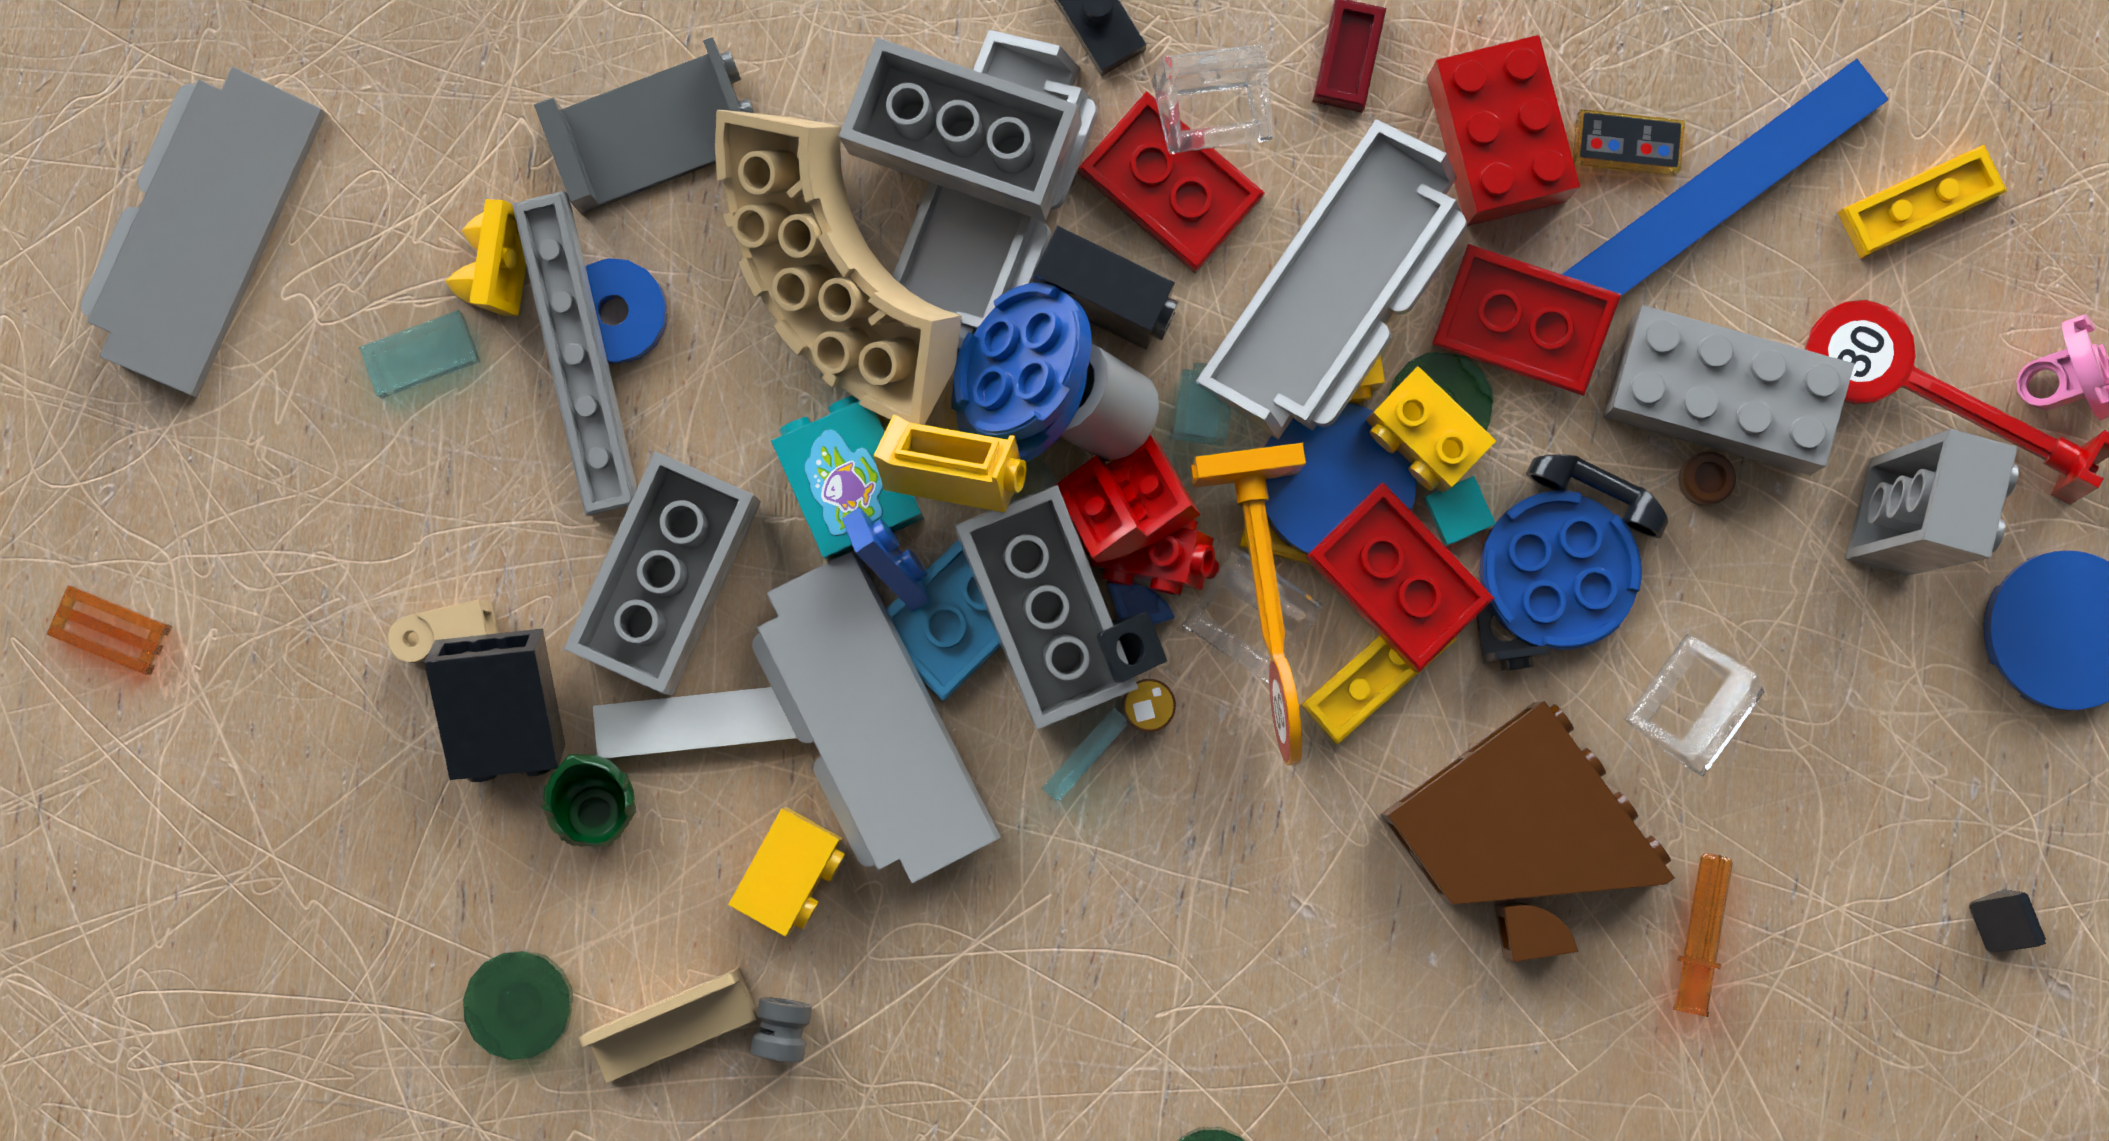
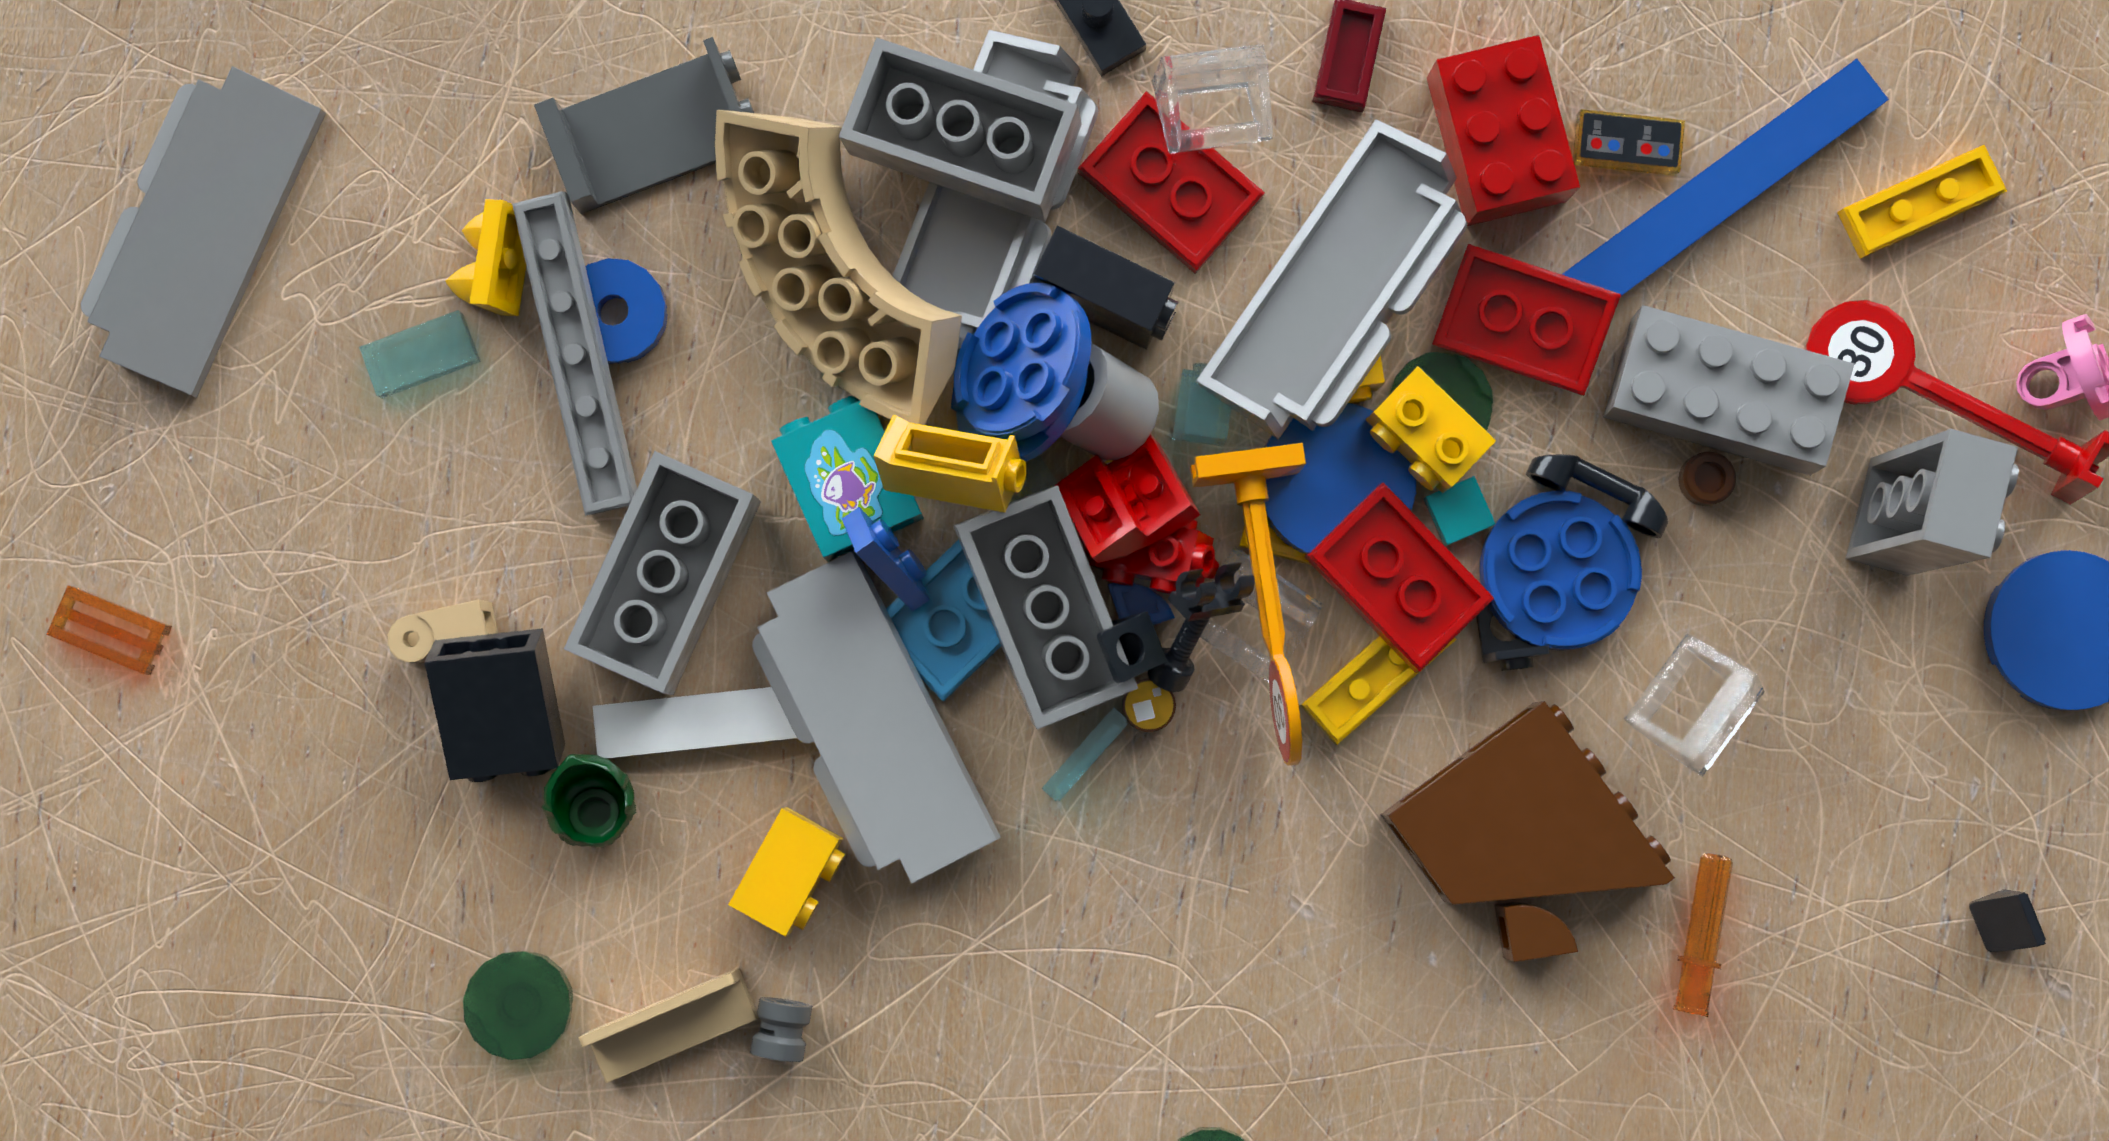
none -> black bar [1147,562,1255,692]

